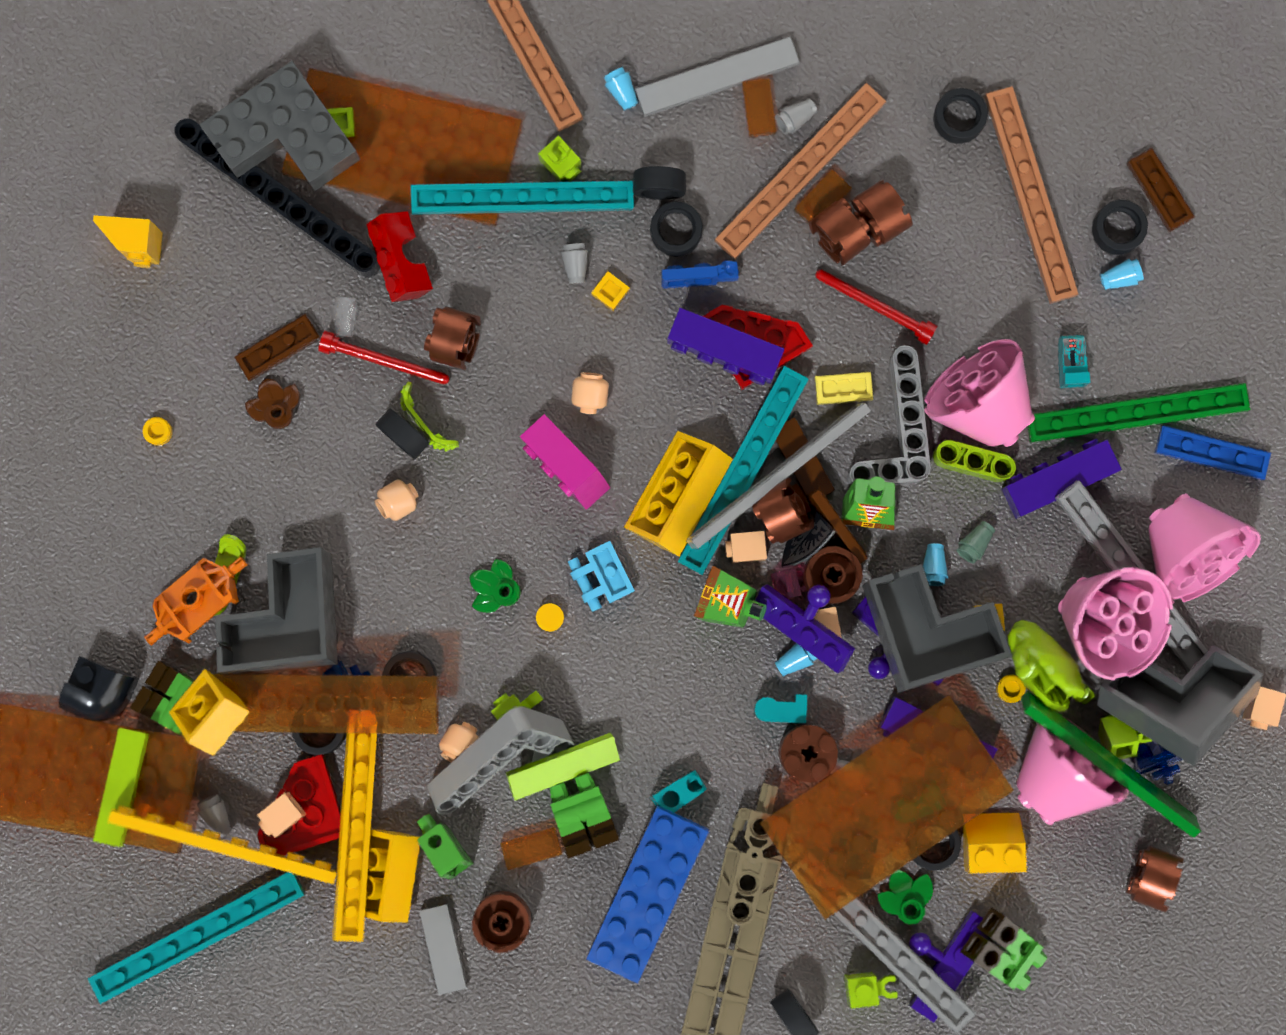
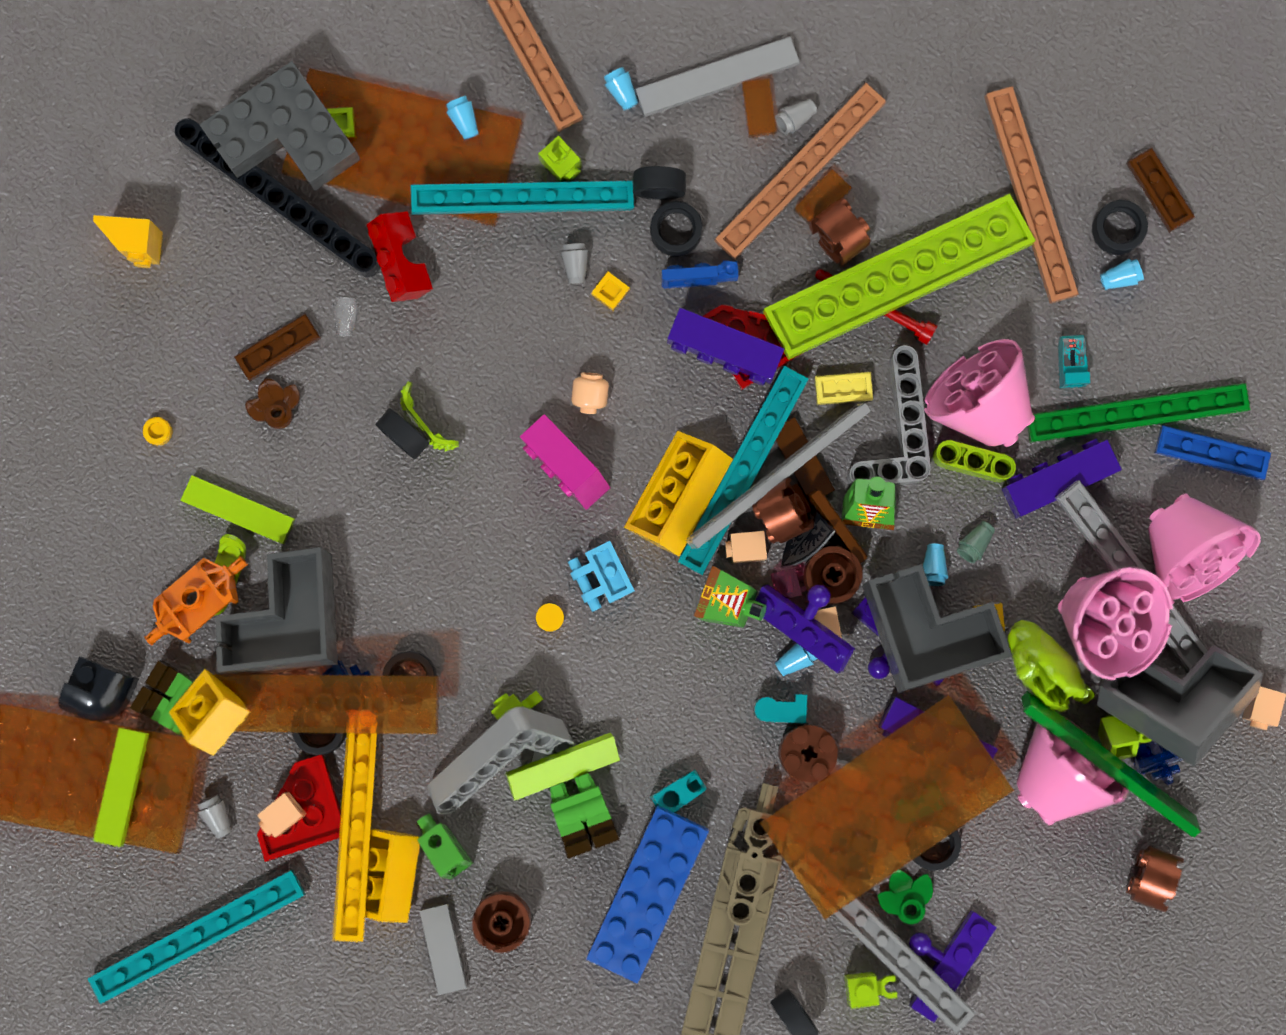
yellow plate [108,805,337,884] -> none
red piece [318,330,449,384] -> none
light nougat head [375,479,418,521] -> none
copper brick [424,307,481,370] -> none
light nougat head [439,722,479,763] -> none
green plate [469,559,521,613] -> none
clear orange tile [500,827,563,870] -> none
copper brick [851,180,913,247] -> none
black tyre [933,88,988,144] -> none
hips [960,907,1047,990] -> none
yellow slope [962,812,1027,873] -> none
yellow tile [996,675,1026,703] -> none
none -> lime tile [180,475,295,545]
none -> medium azure cone [446,96,479,140]
none -> lime plate [763,194,1036,360]

